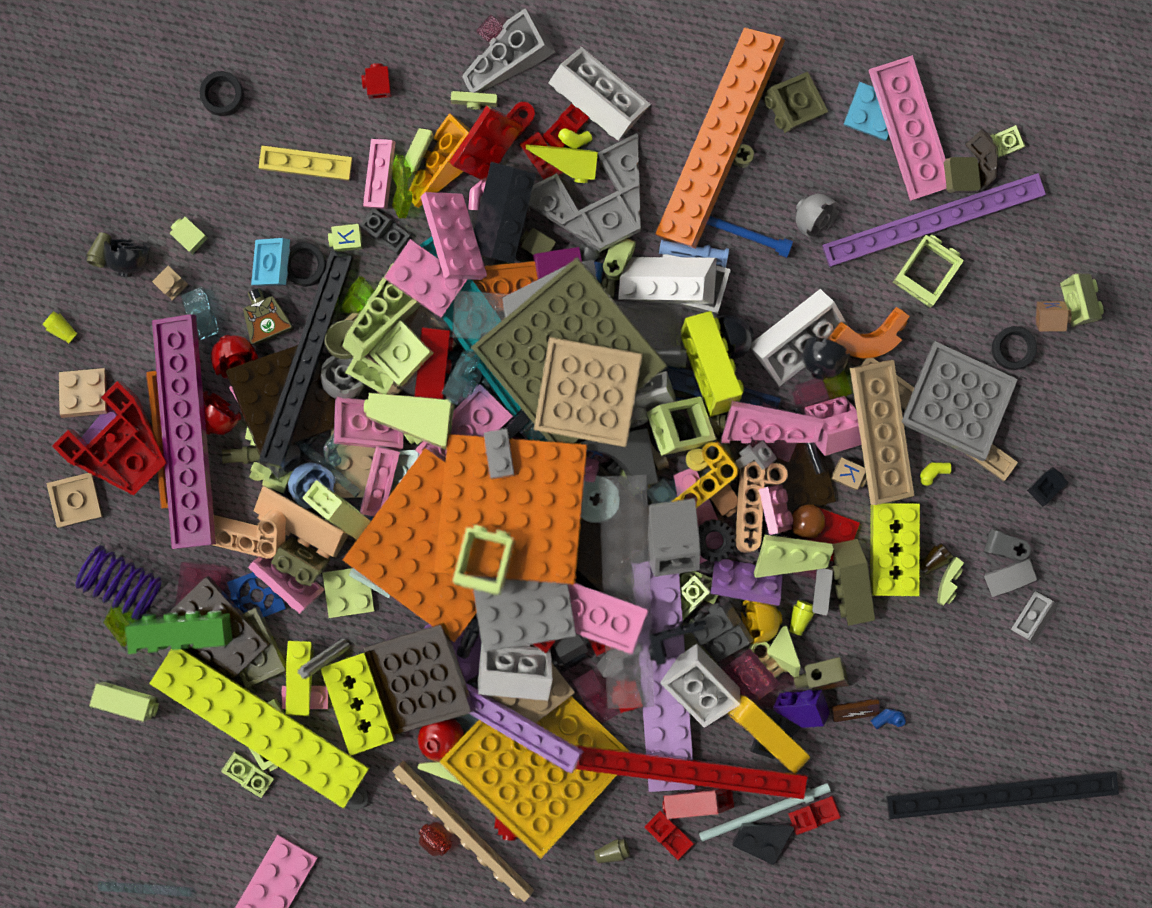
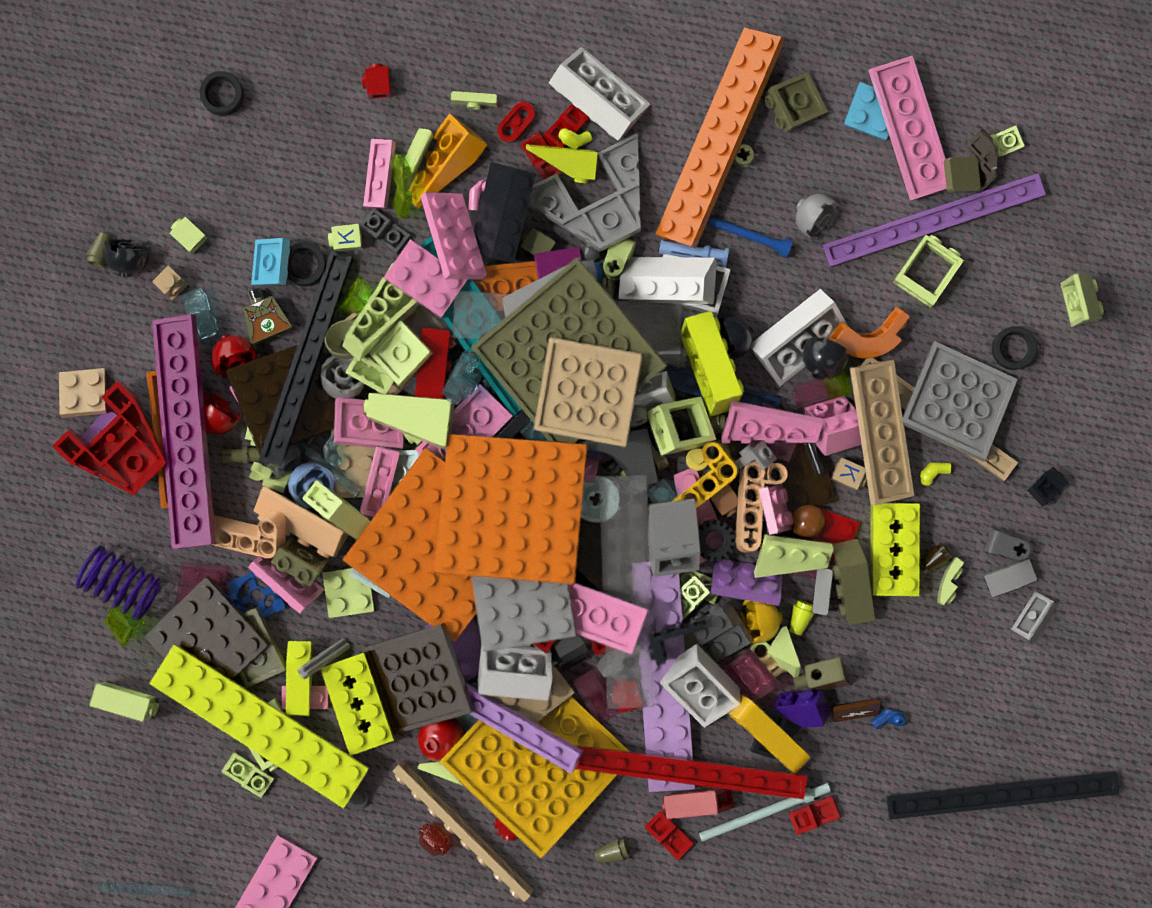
neon yellow cone [42,311,78,343] -> none
tan plate [46,473,103,528] -> none
bright green wedge [125,610,233,654] -> none
light yellow plate [259,146,352,181] -> none
red plate [449,106,524,180] -> none
yellowish green window [453,525,515,596] -> none
black axle [456,616,480,659] -> none
light grey wedge [462,8,556,93] -> none
clear pink plate [476,14,503,43] -> none
light grey plate [484,429,515,480] -> none
black wing [732,823,794,865] -> none
medium nougat brick [1036,301,1071,331] -> none

